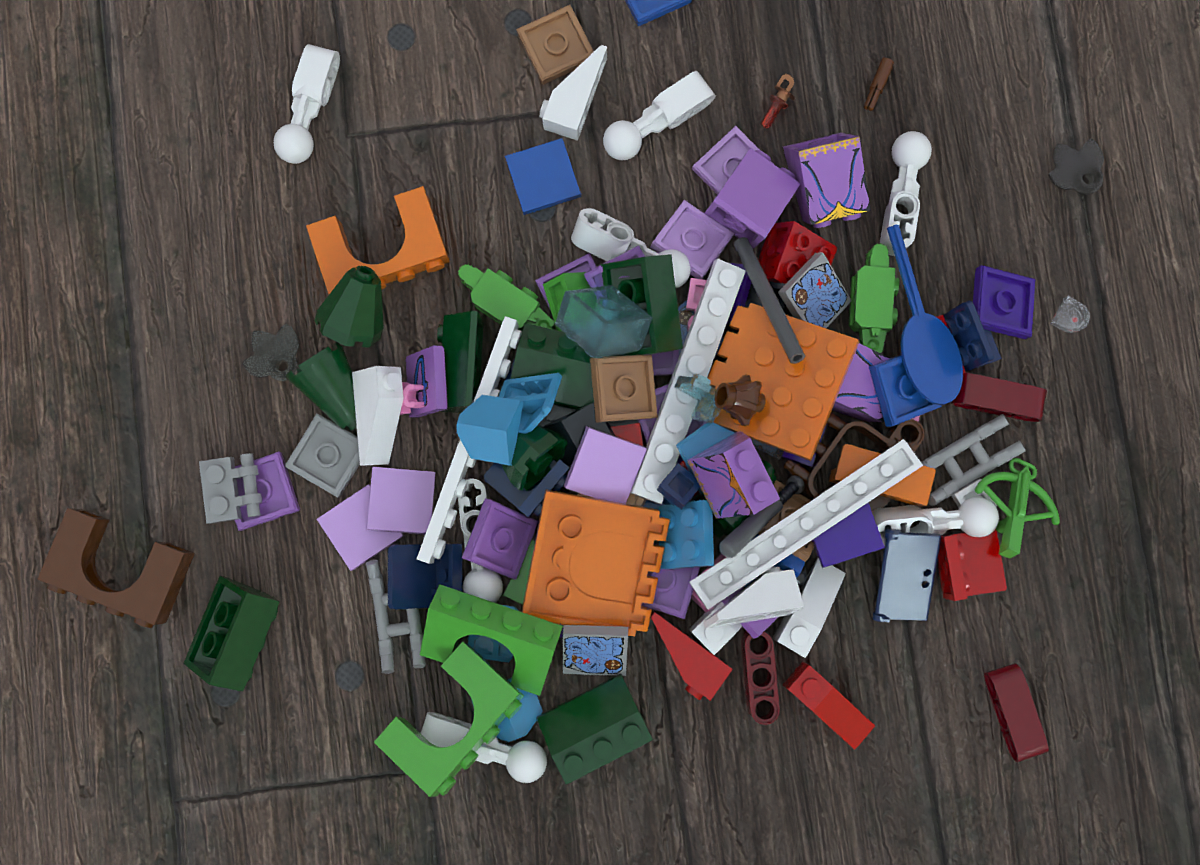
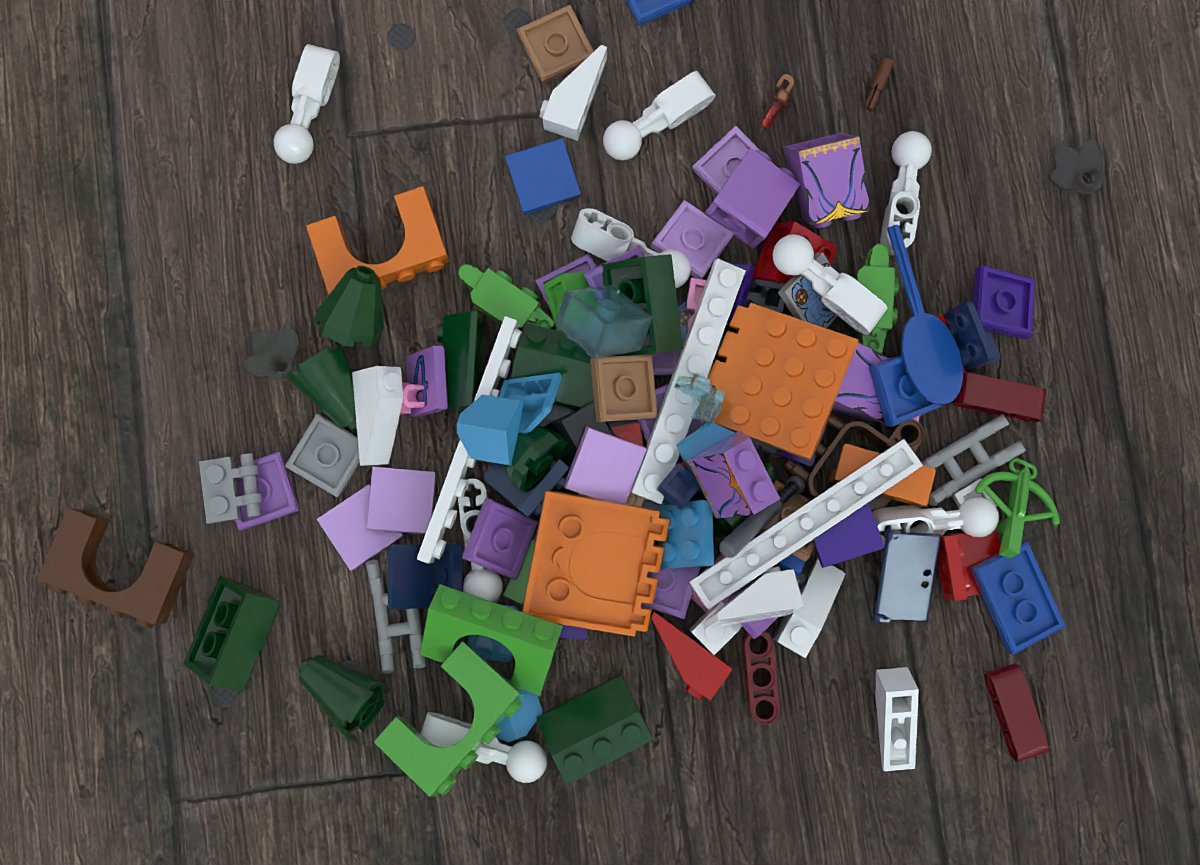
tile [563,625,628,676] -> none
reddish brown rock [715,375,766,426] -> none
dark grey piece [734,237,805,364] -> none
red slope [783,661,875,750] -> none
clear tile [1050,296,1090,333] -> none
none -> dark green cone [299,655,390,740]
none -> white beam [773,234,888,335]
none -> white slope [875,667,919,771]
none -> blue tile [970,541,1066,655]

